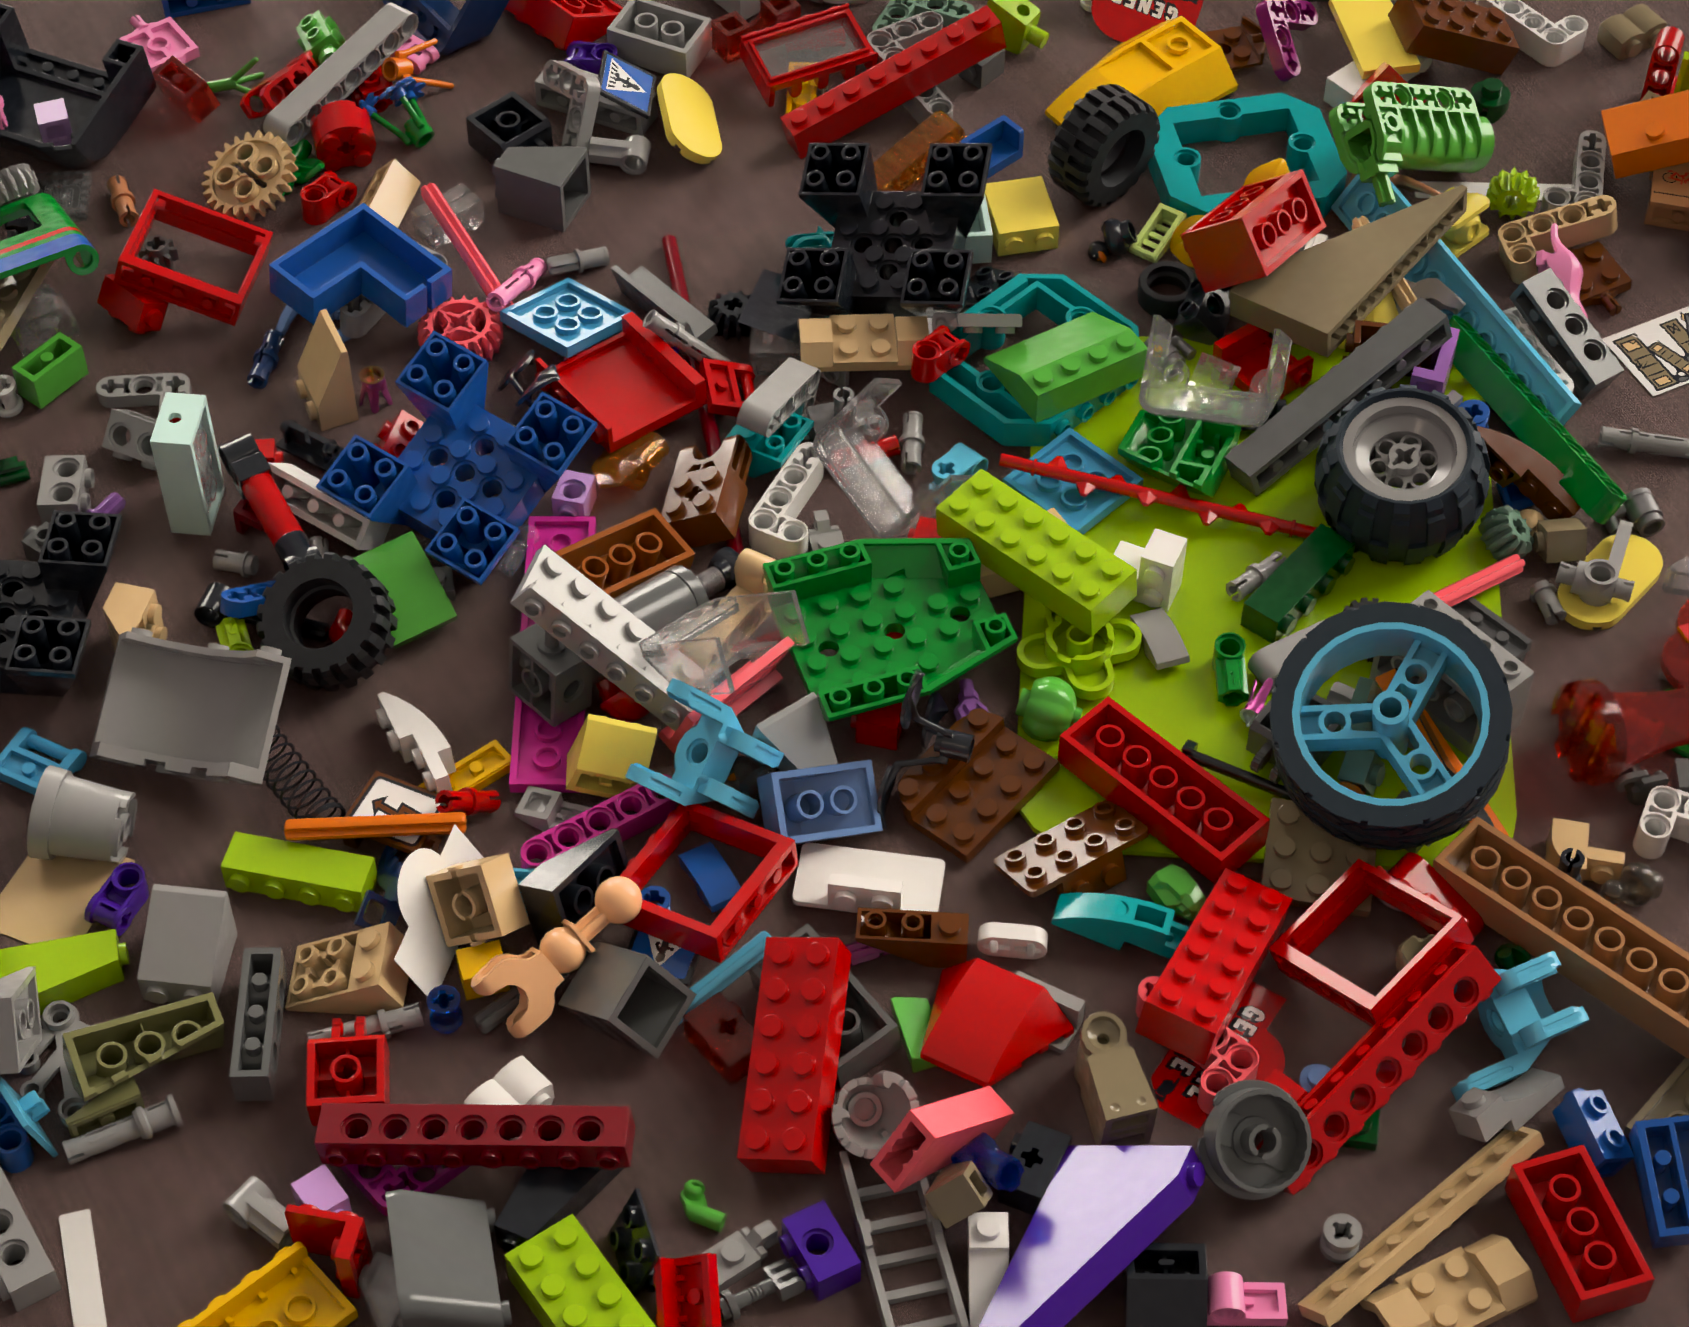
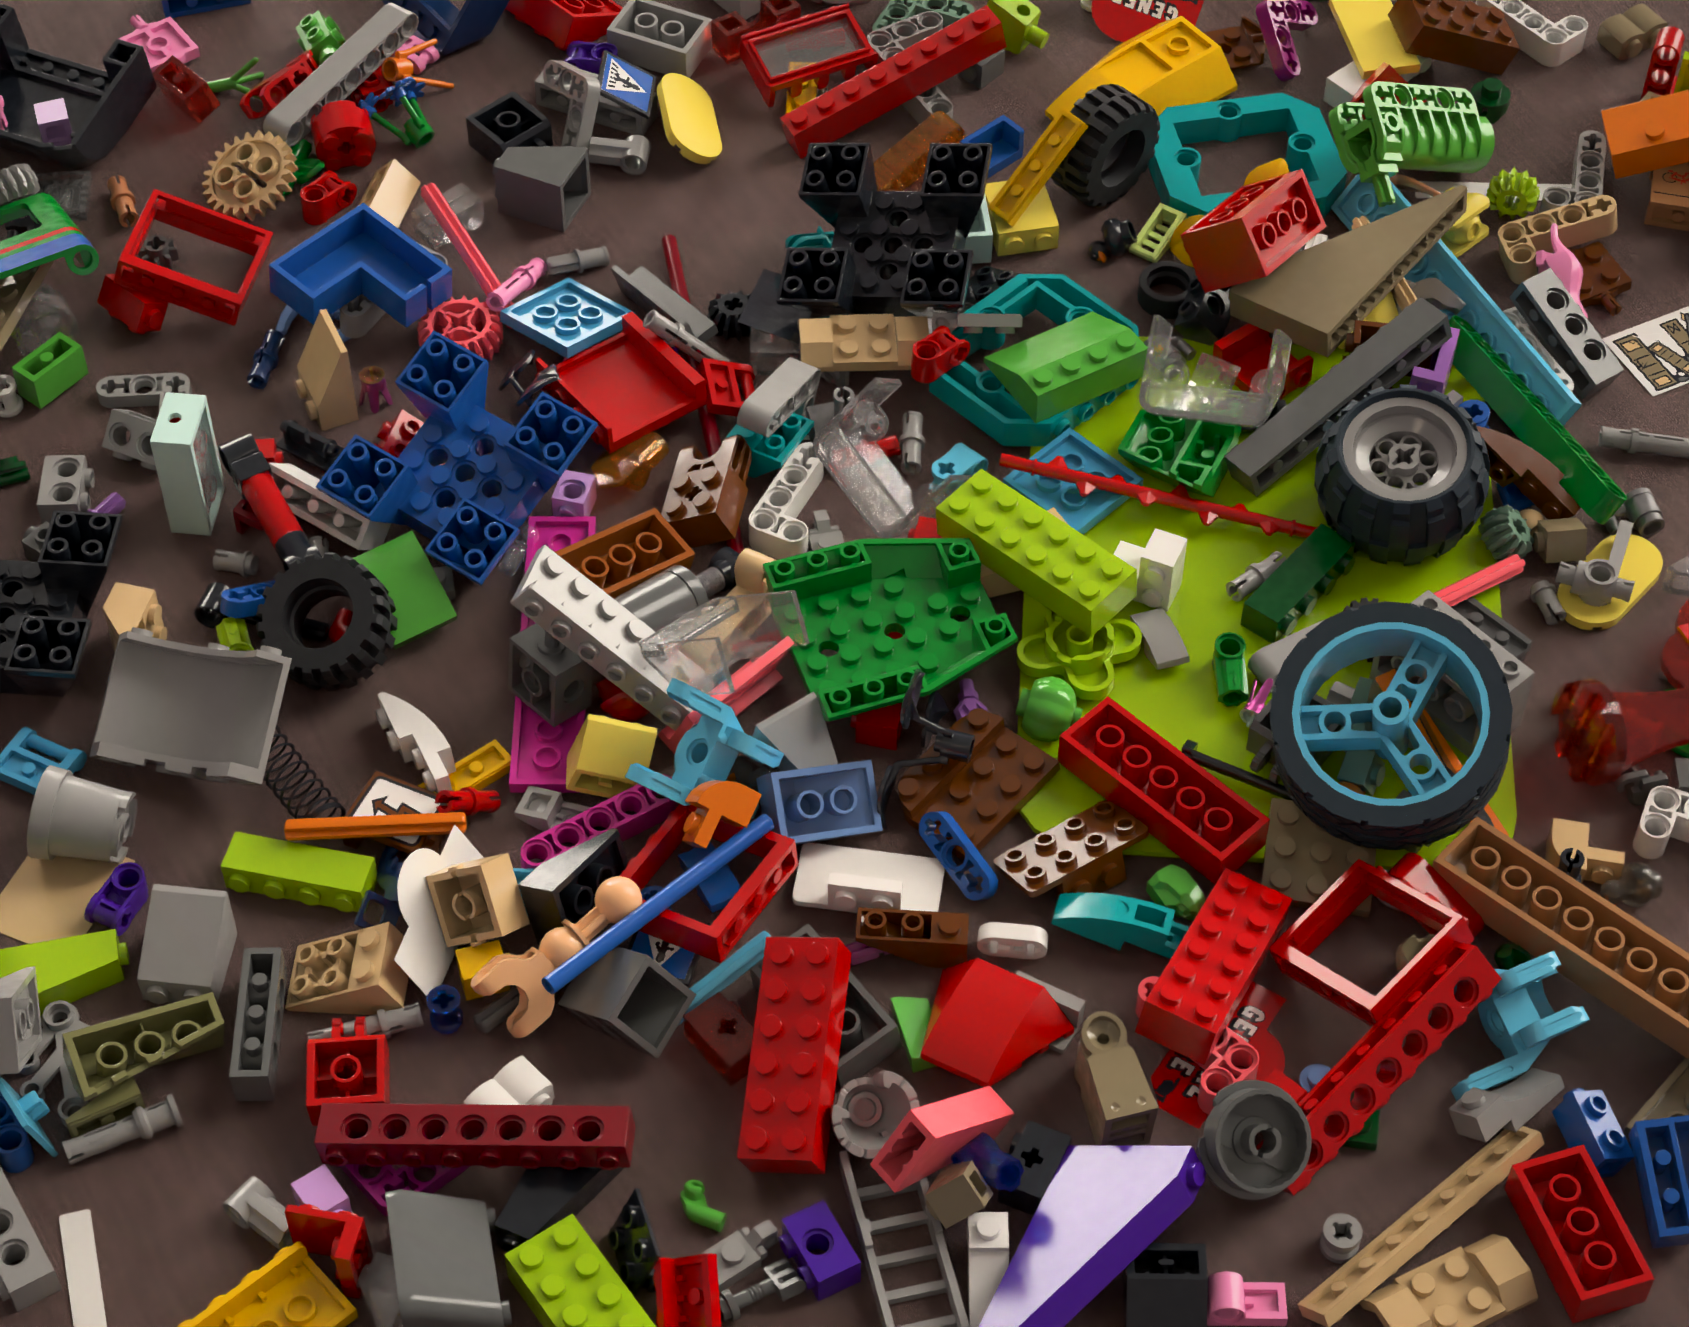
none -> blue piece [541,814,774,994]
none -> orange brick [682,780,762,848]
none -> blue beam [919,811,998,900]
none -> yellow tile [988,107,1088,227]

